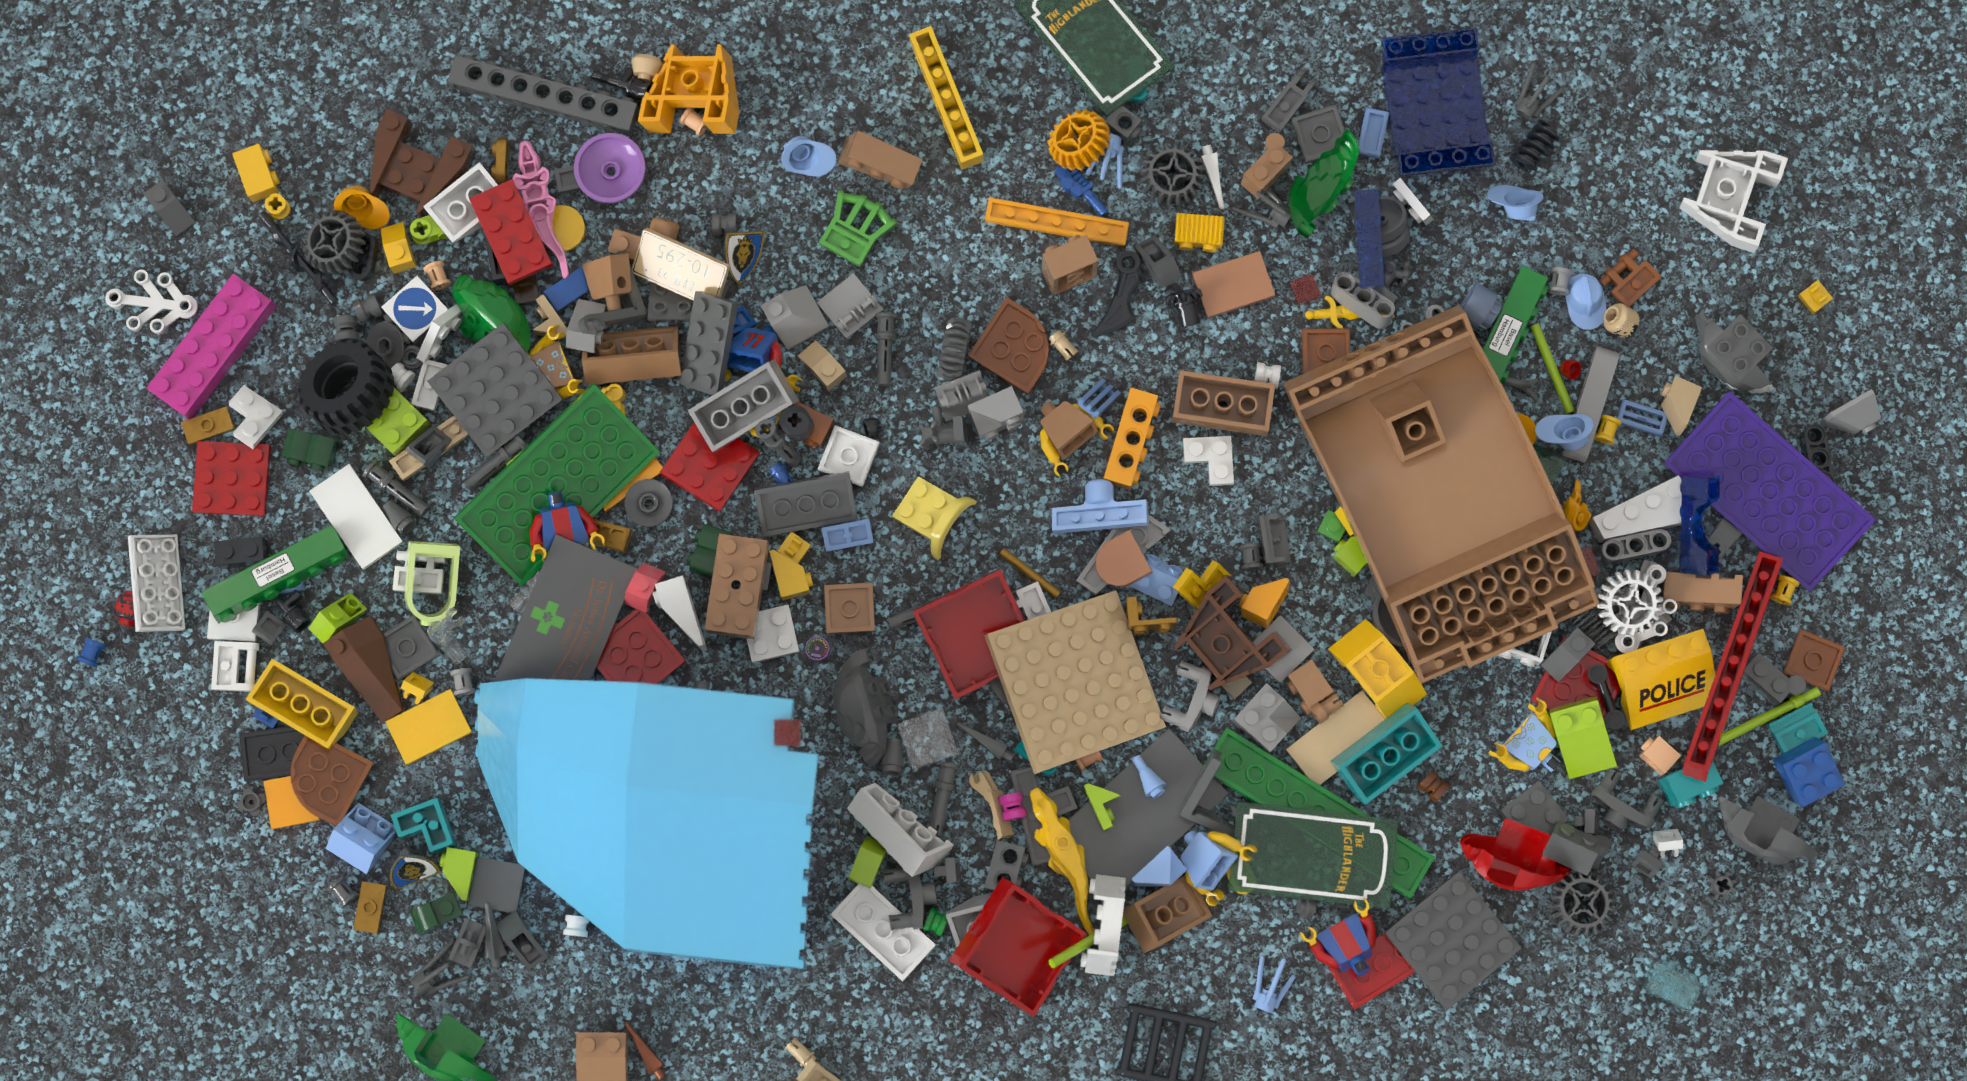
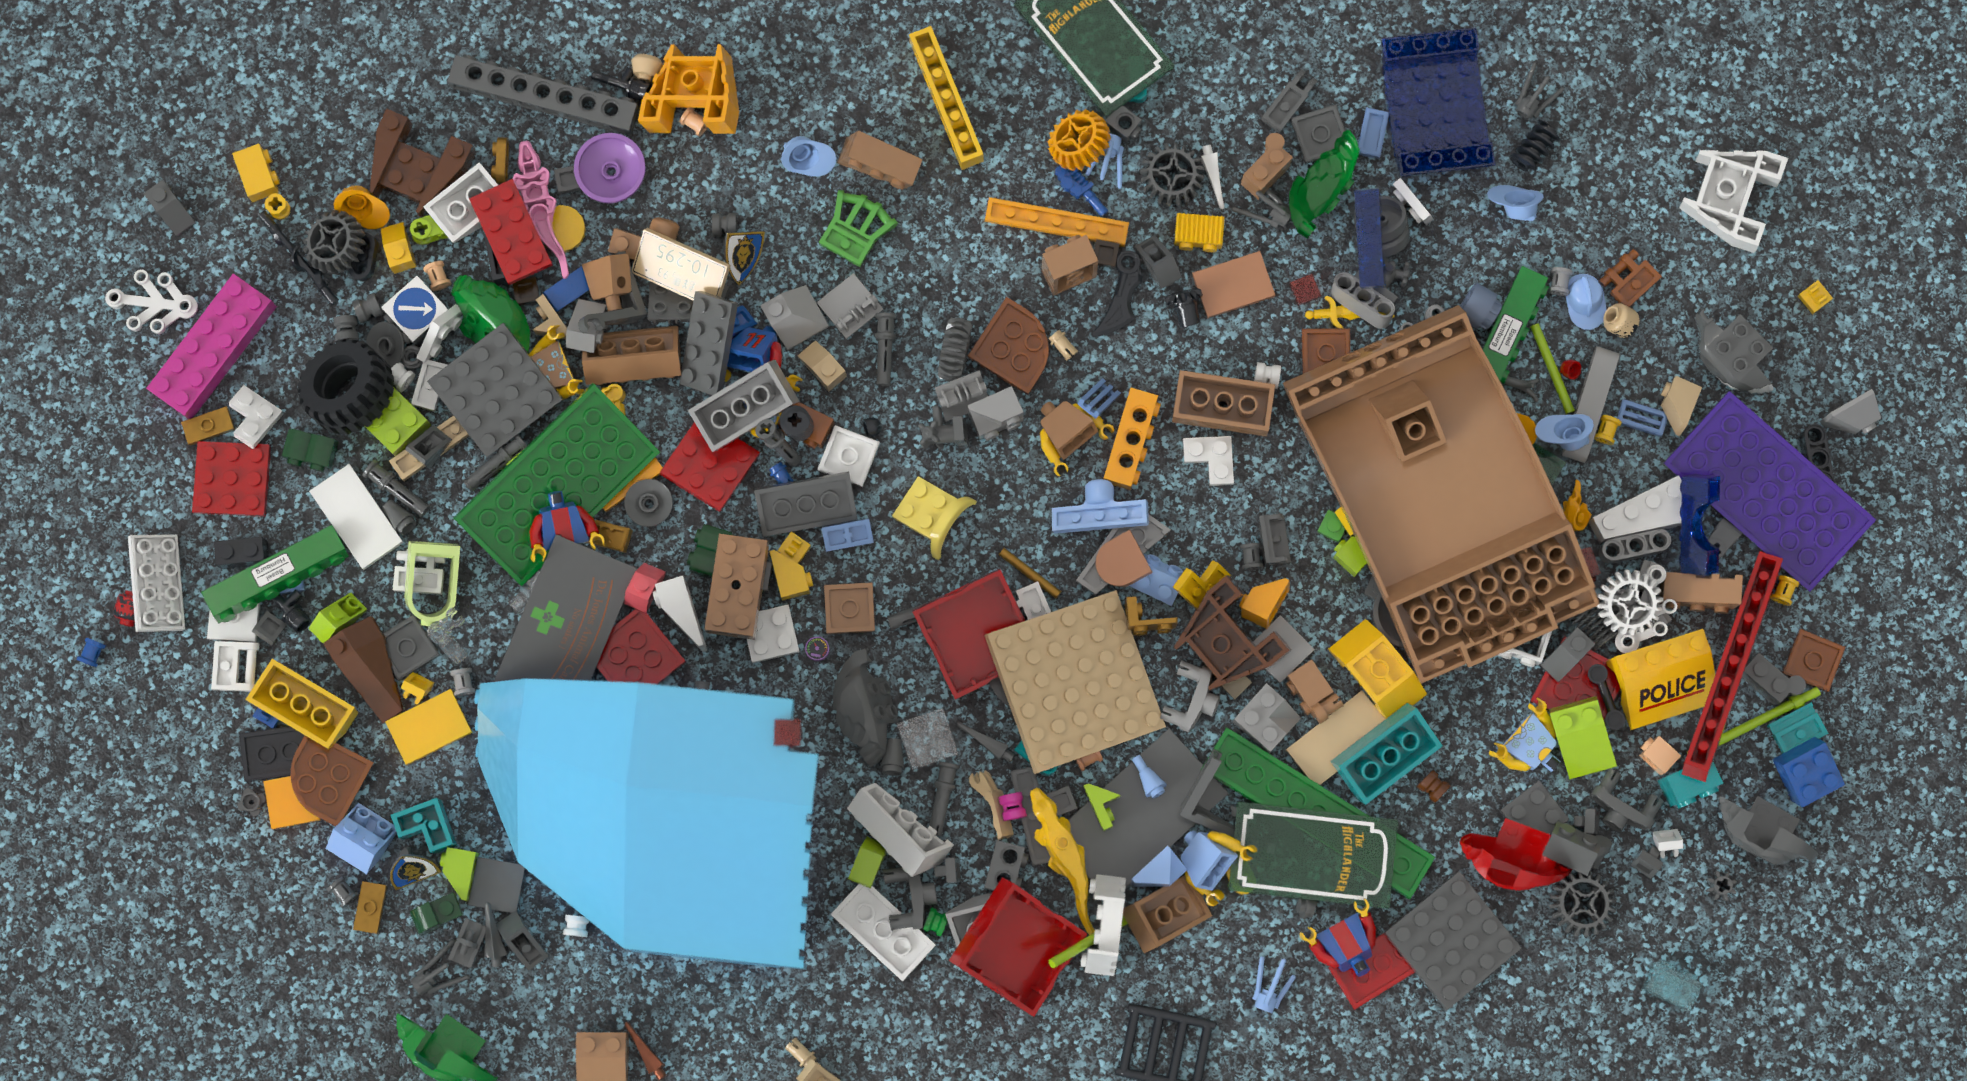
none -> dark brown plate [1094,239,1119,269]

